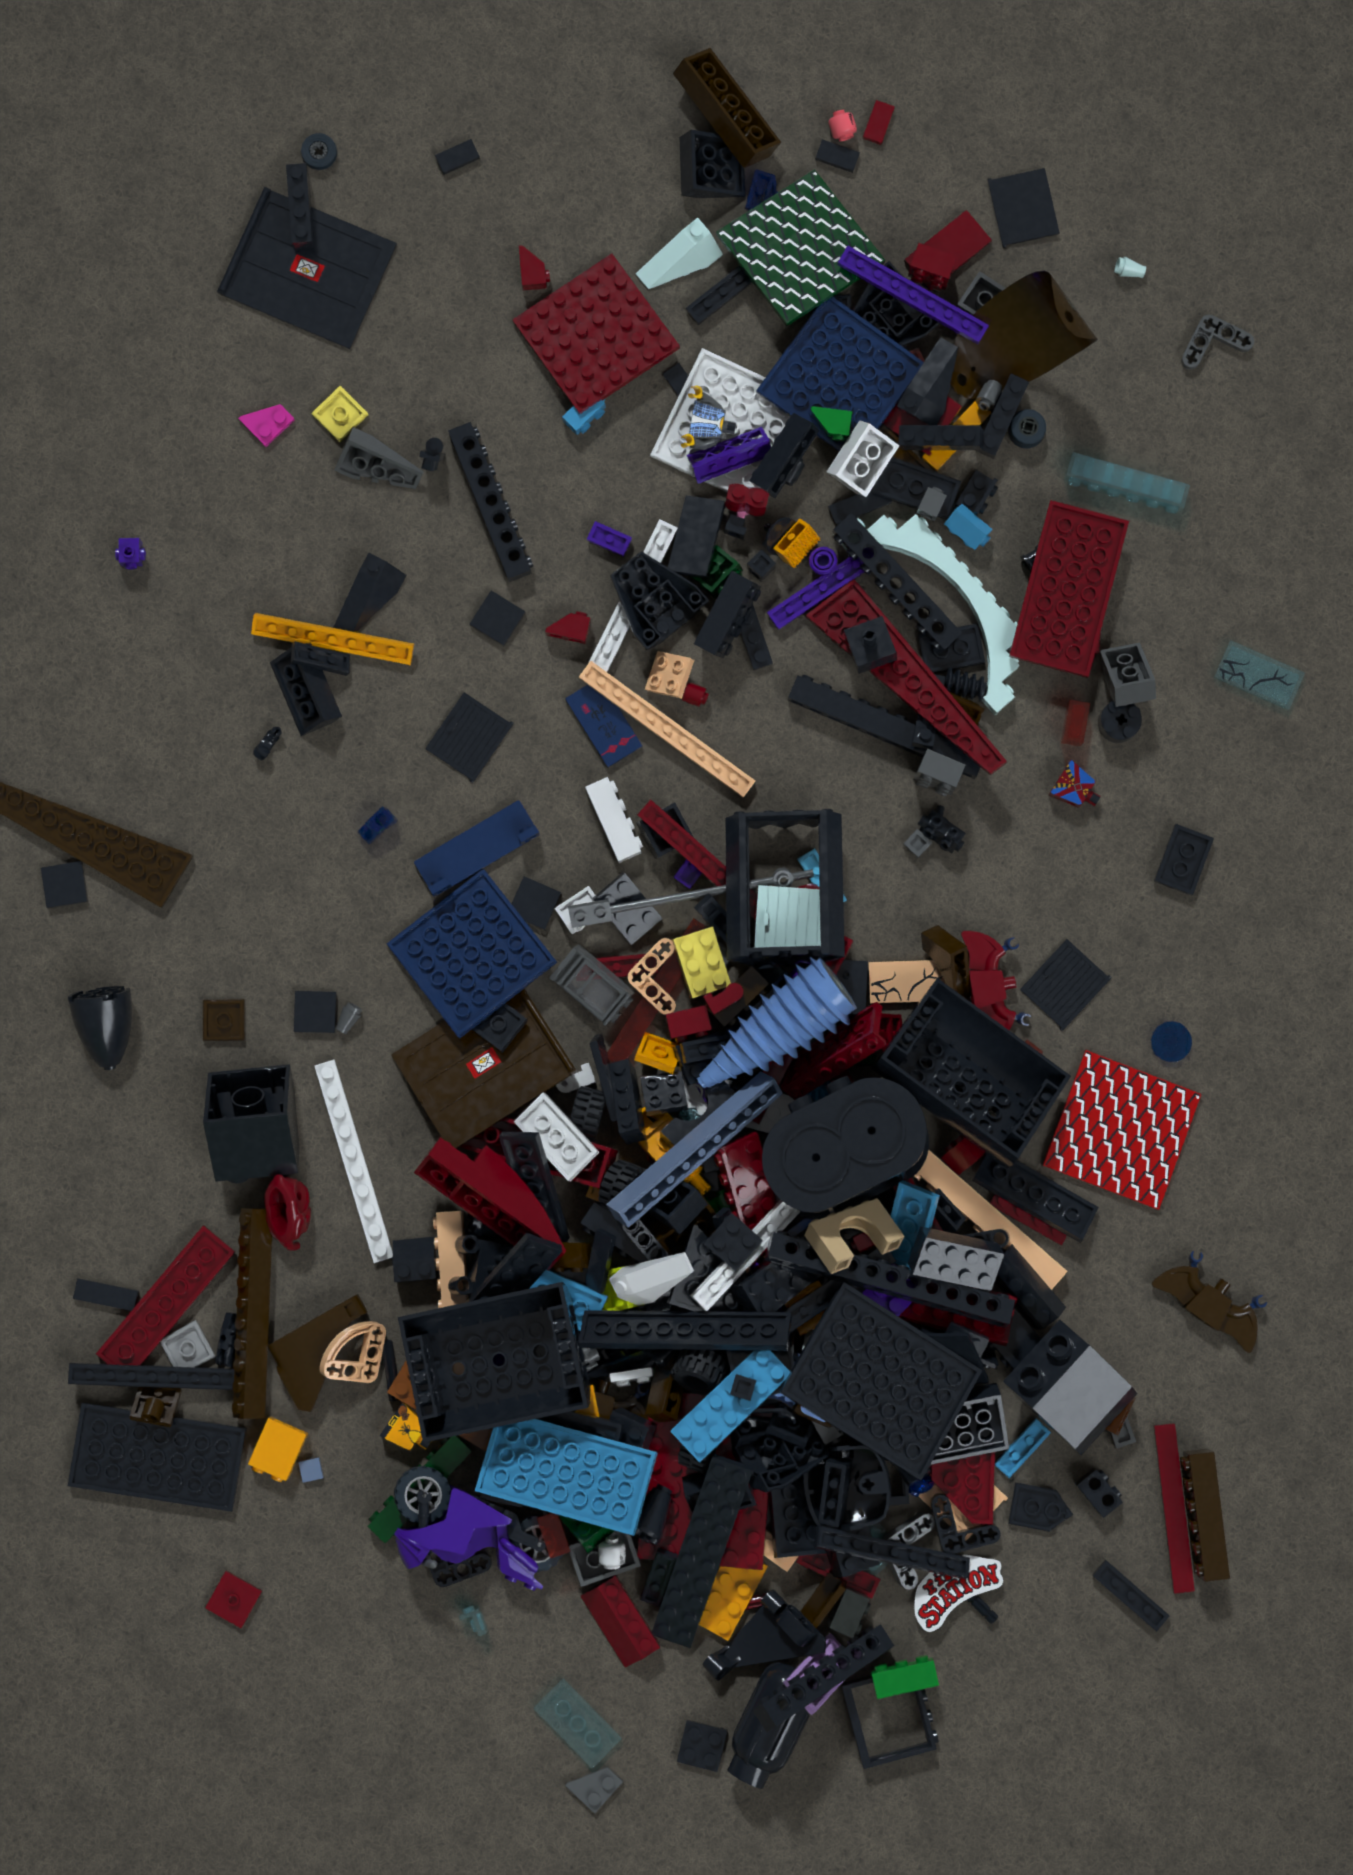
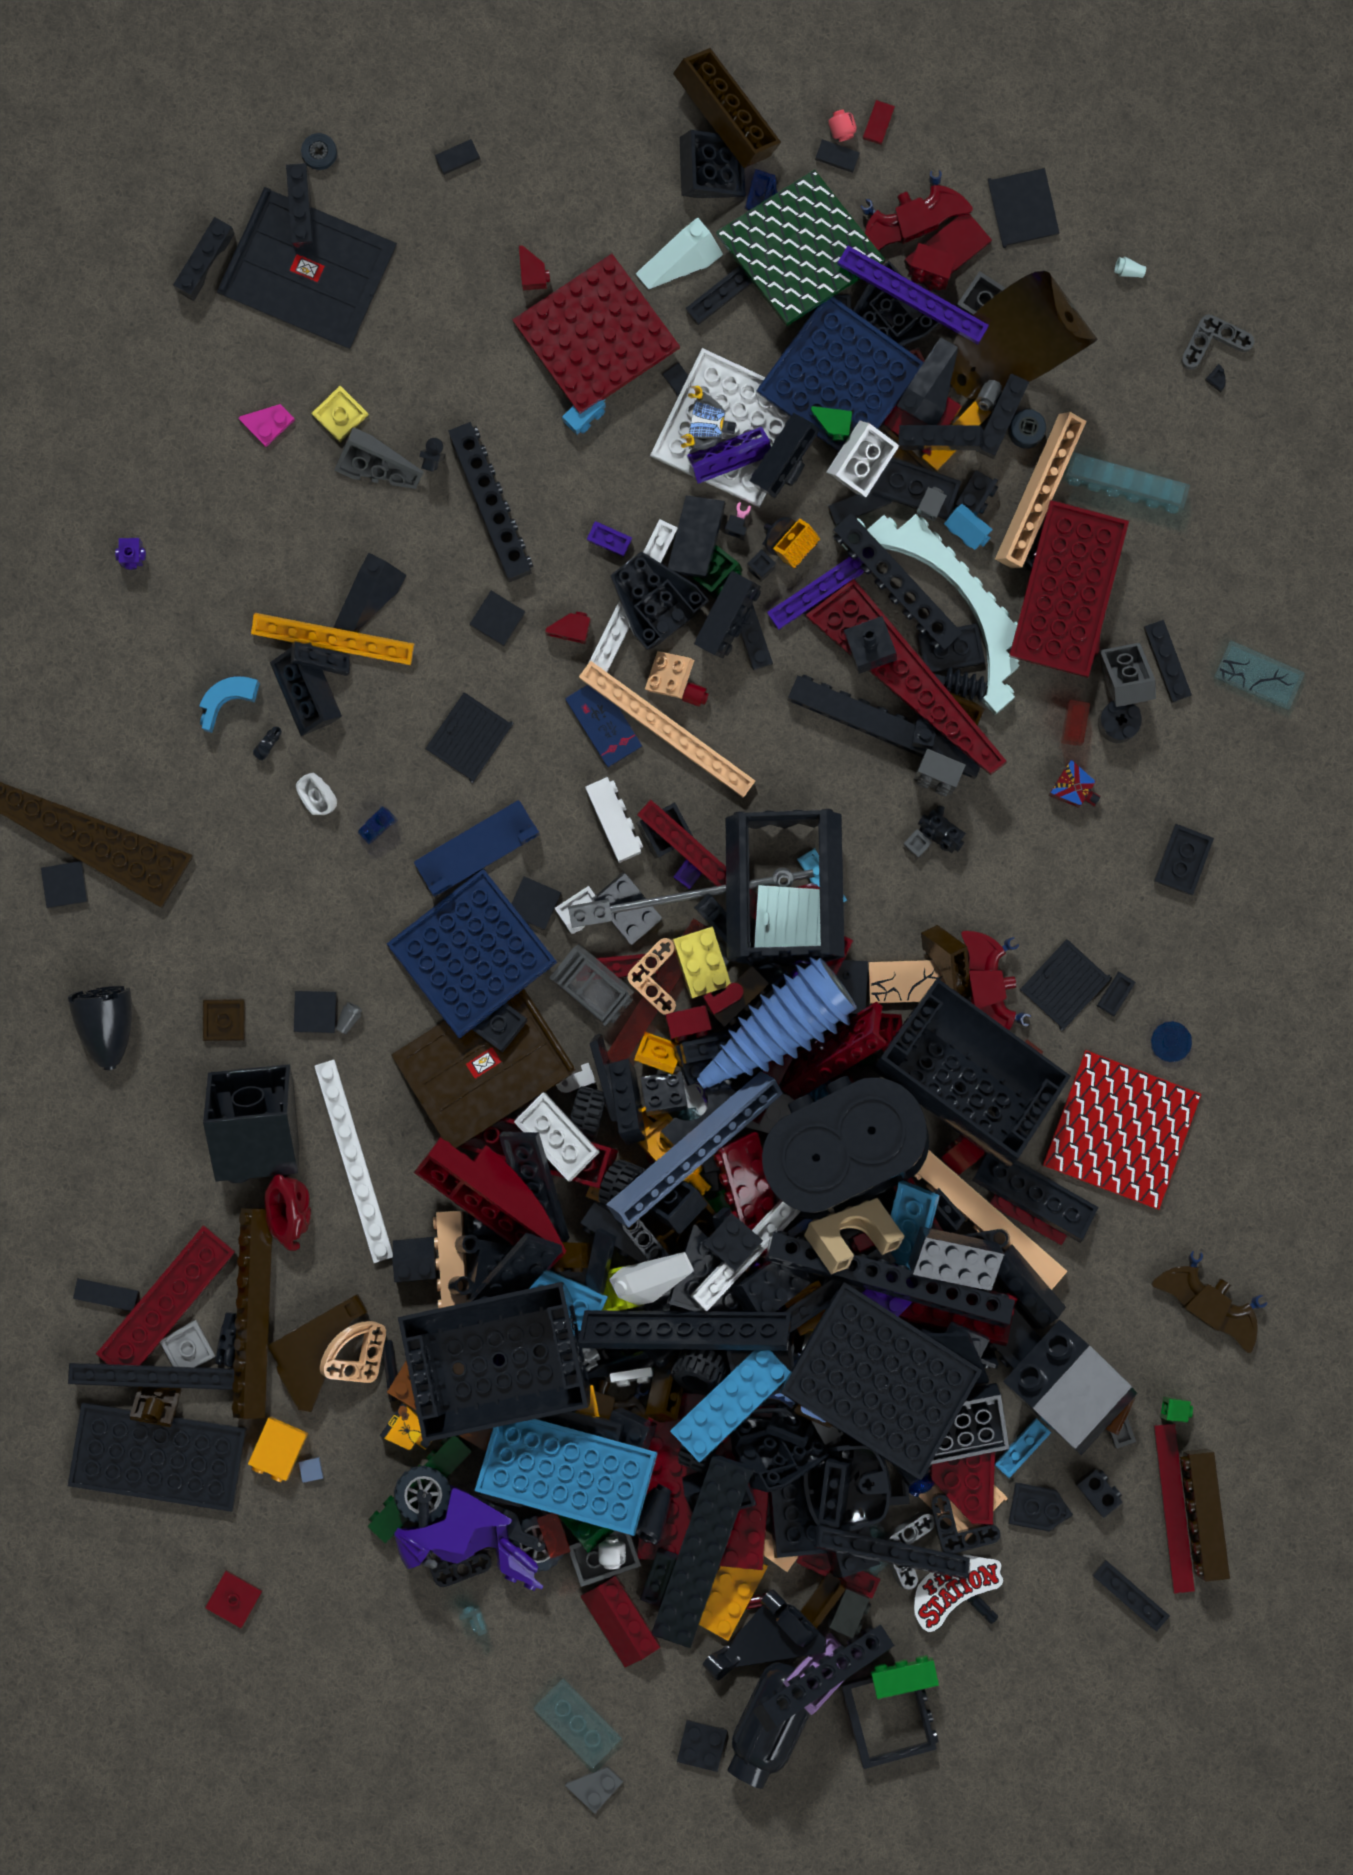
dark red brick [725,484,769,516] -> none
black plate [730,1374,756,1401] -> none
dark purple brick [809,547,837,575] -> none
none -> black arch [173,217,235,301]
none -> dark azure arch [199,677,260,733]
none -> white piece [296,773,337,815]
none -> dark red torso [861,170,973,251]
none -> light nougat brick [995,412,1086,568]
none -> black tile [1096,971,1136,1017]
none -> black plate [1144,620,1192,703]
none -> green slope [1160,1397,1193,1422]
none -> black tile [1205,364,1226,393]

